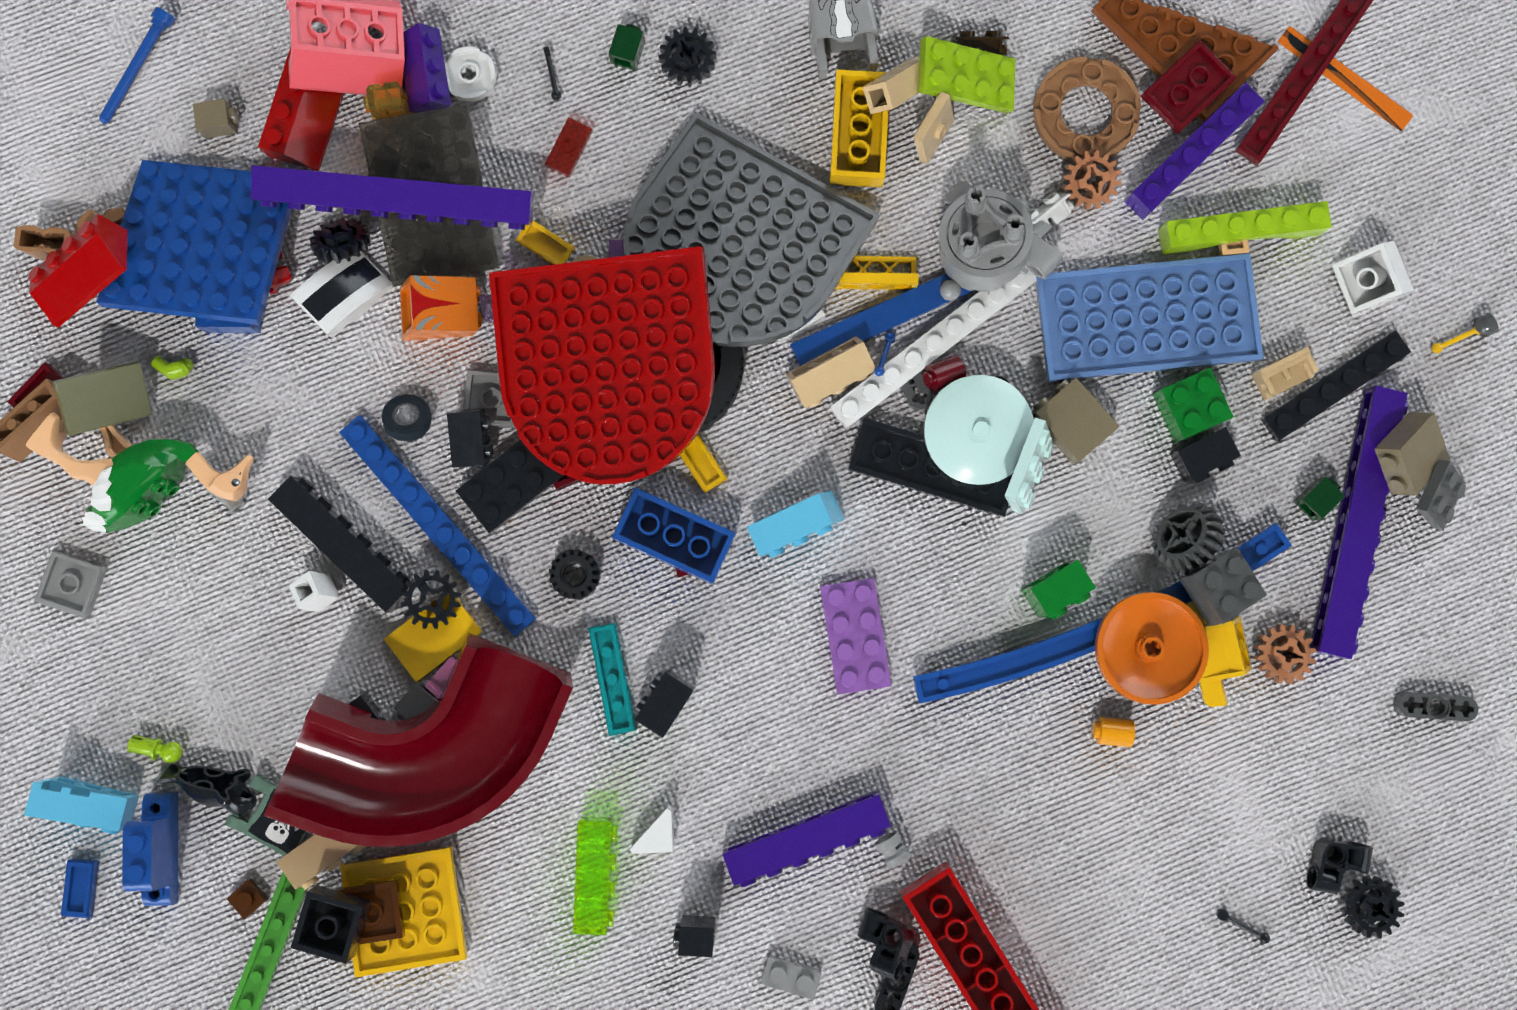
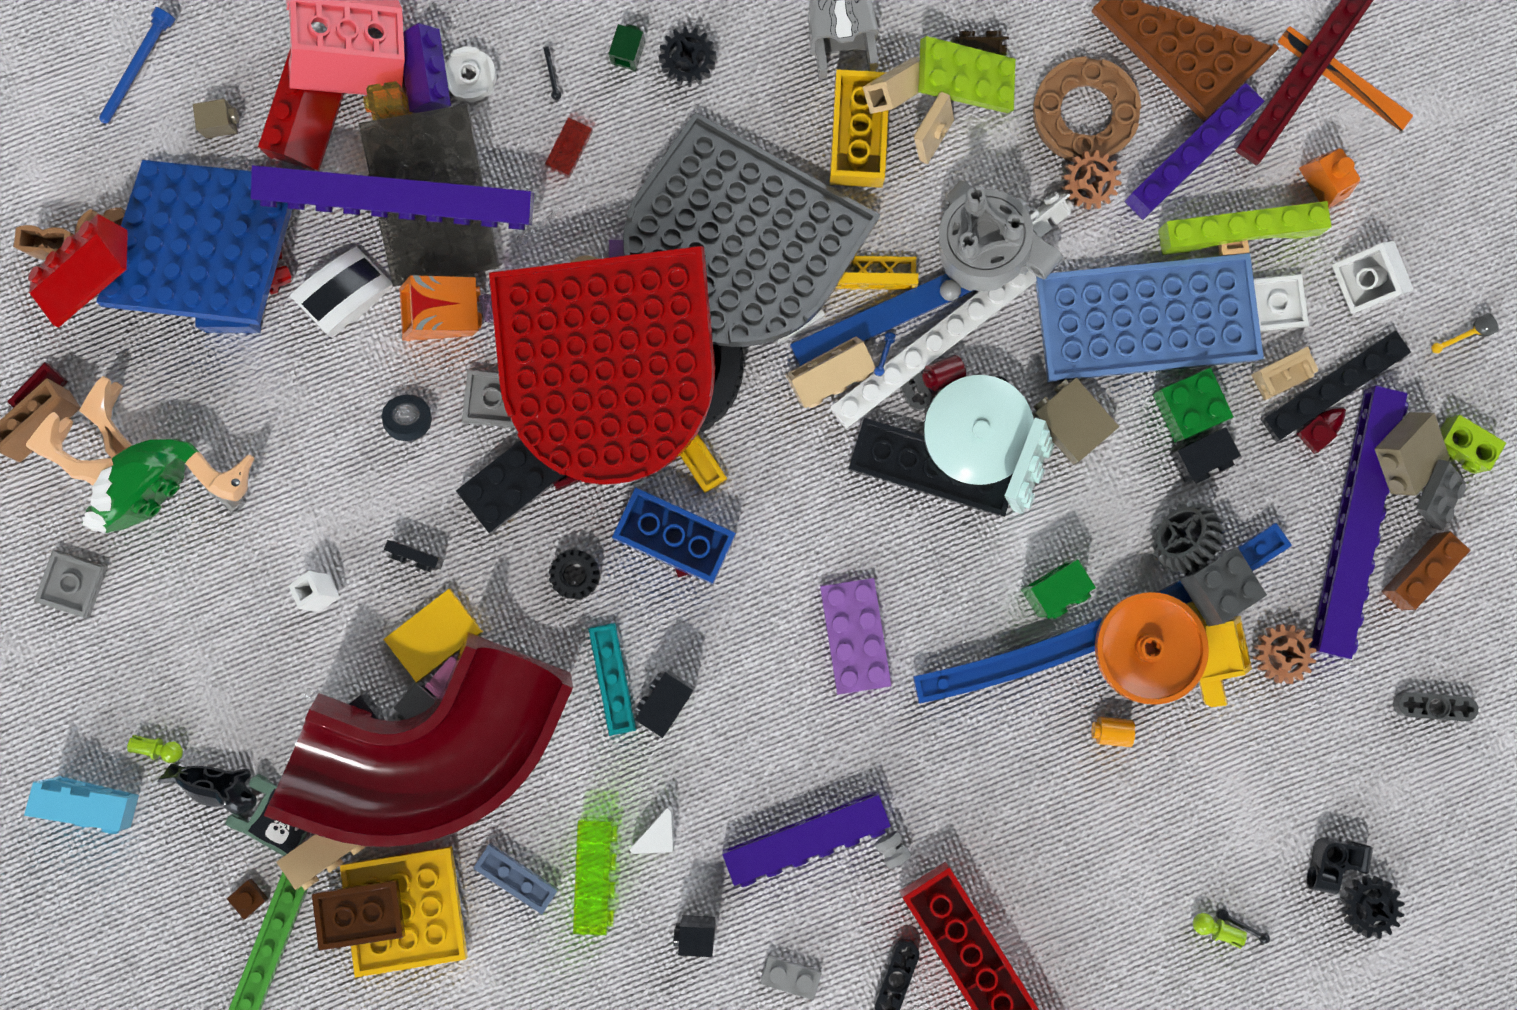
olive tile [53,361,152,436] -> none
blue tile [61,858,99,918] -> none
blue brick [122,791,178,906] -> none
lime arm [151,356,194,380] -> none
black brick [268,475,412,613] -> none
black brick [290,885,372,964] -> none
black gear [309,218,371,264] -> none
blue plate [339,415,537,637] -> none
black gear [400,569,461,629] -> none
black brick [447,408,493,468] -> none
yellow tile [515,220,576,265] -> none
medium azure wedge [747,490,845,559] -> none
black piece [857,908,914,982] -> none
dark red tile [1140,40,1237,134] -> none
dark green brick [1293,477,1345,521] -> none
none -> black plate [384,540,445,572]
none -> sand blue plate [473,843,559,915]
none -> lime pin [1192,913,1247,949]
none -> white tile [1254,274,1309,333]
none -> dark red plate [1296,408,1346,454]
none -> orange torso [1299,148,1360,208]
none -> dark orange brick [1381,531,1471,610]
none -> lime brick [1440,414,1506,474]

